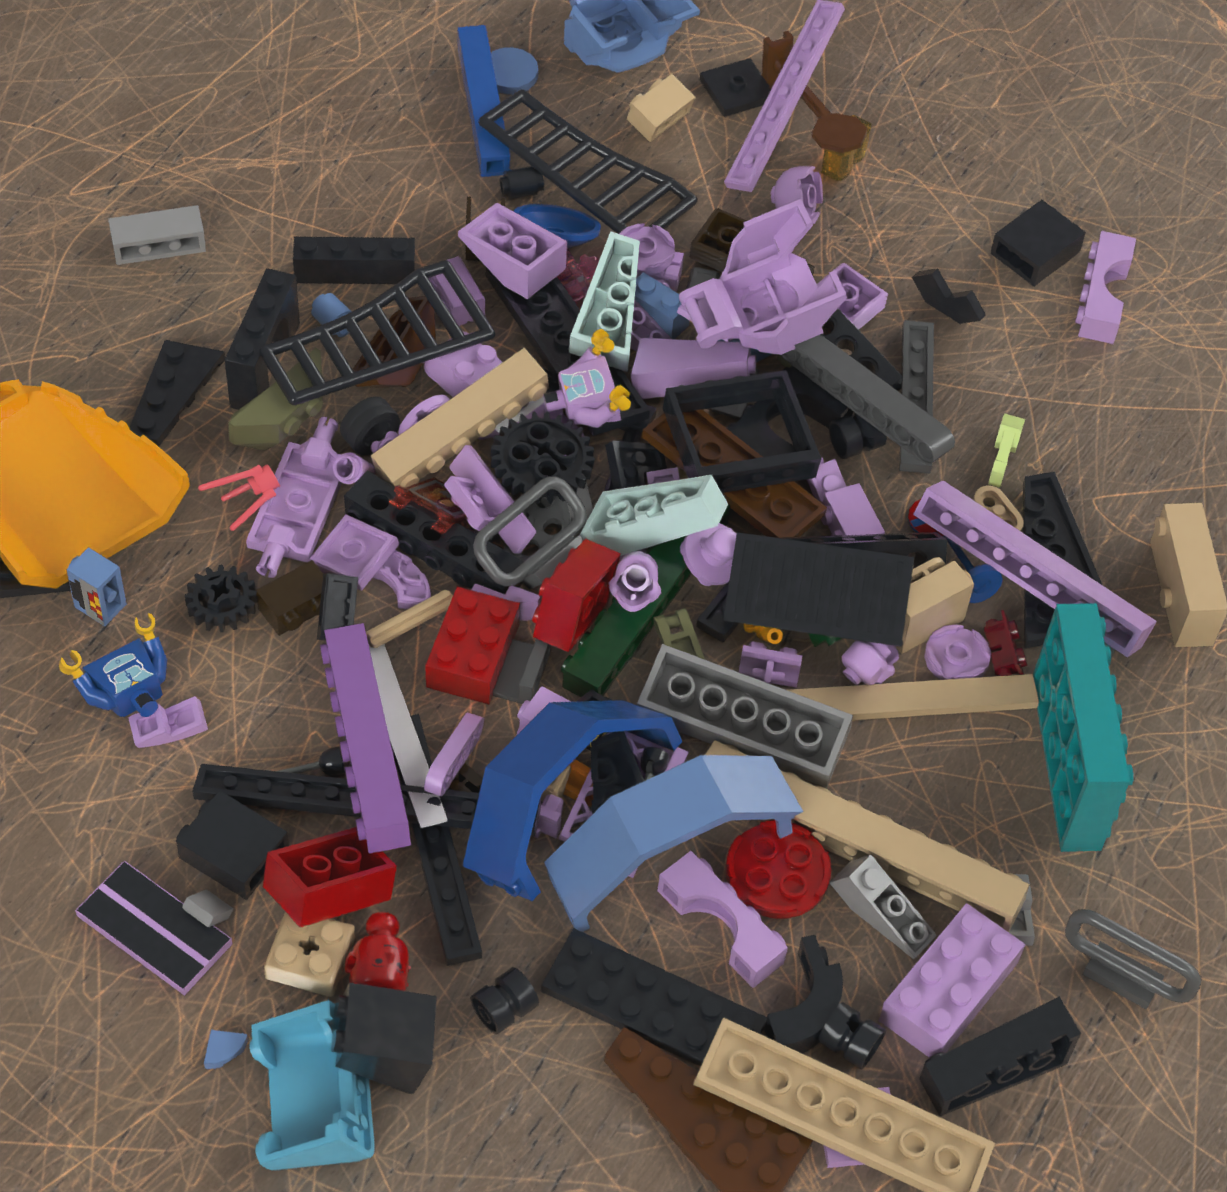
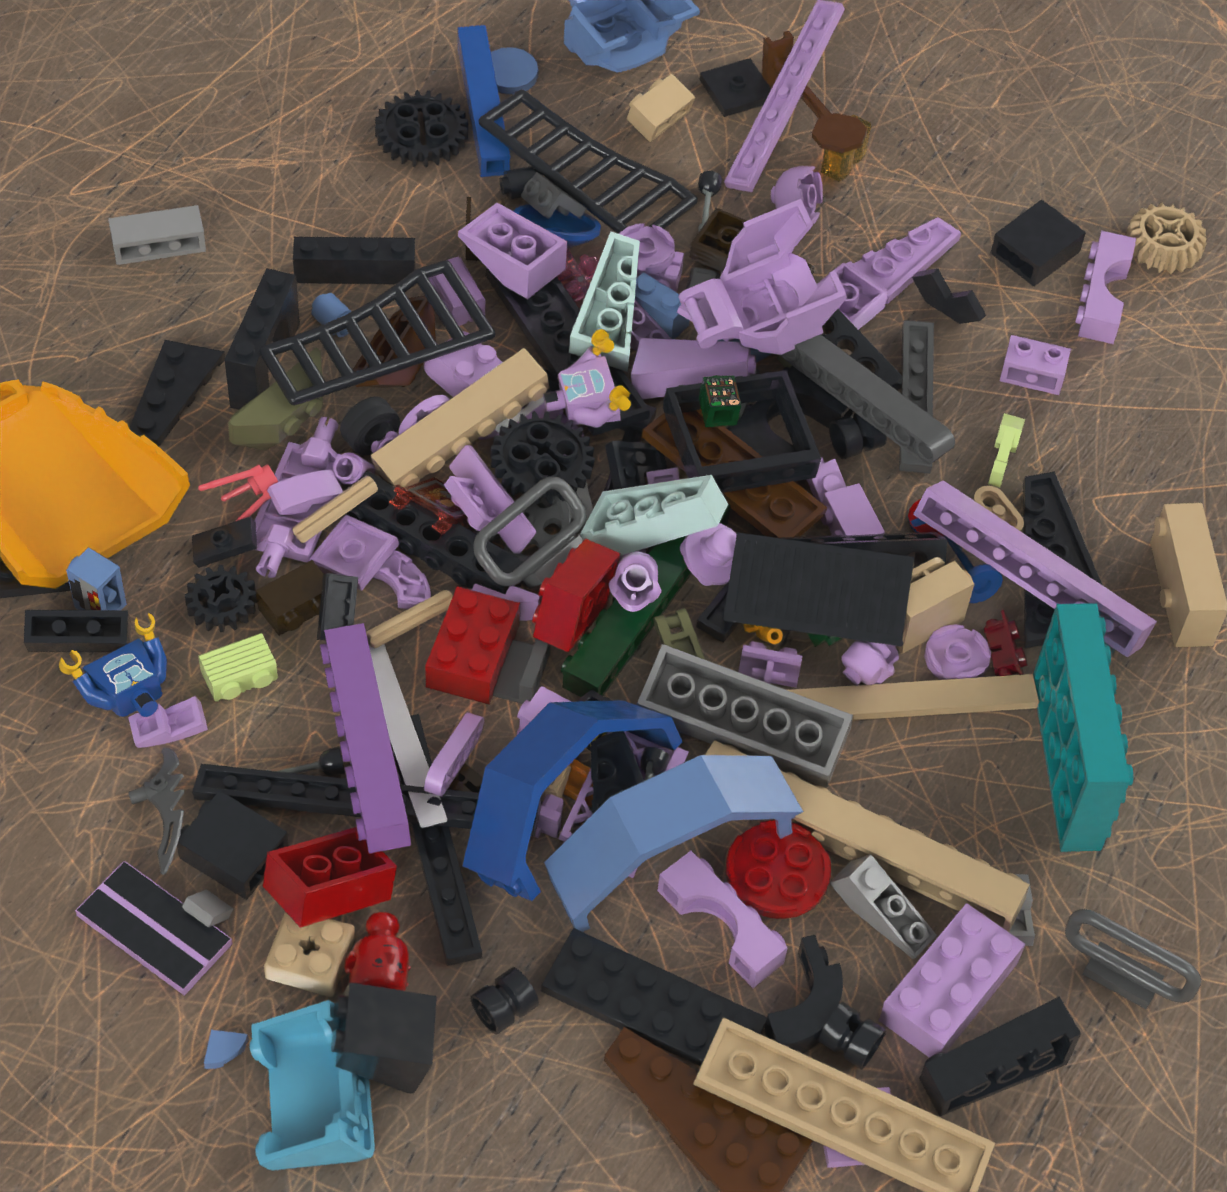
none -> black brick [24,610,131,652]
none -> dark grey piece [128,748,185,875]
none -> black plate [192,516,257,568]
none -> yellowish green brick [198,633,278,702]
none -> lavender slope [267,469,343,515]
none -> tan axle [292,476,378,543]
none -> black gear [375,90,468,167]
none -> dark grey bracket [521,172,586,219]
none -> black hinge [698,171,722,232]
none -> brick [699,375,741,427]
none -> lavender wing [846,217,961,304]
none -> lavender brick [1000,335,1071,395]
none -> tan gear [1126,202,1207,274]

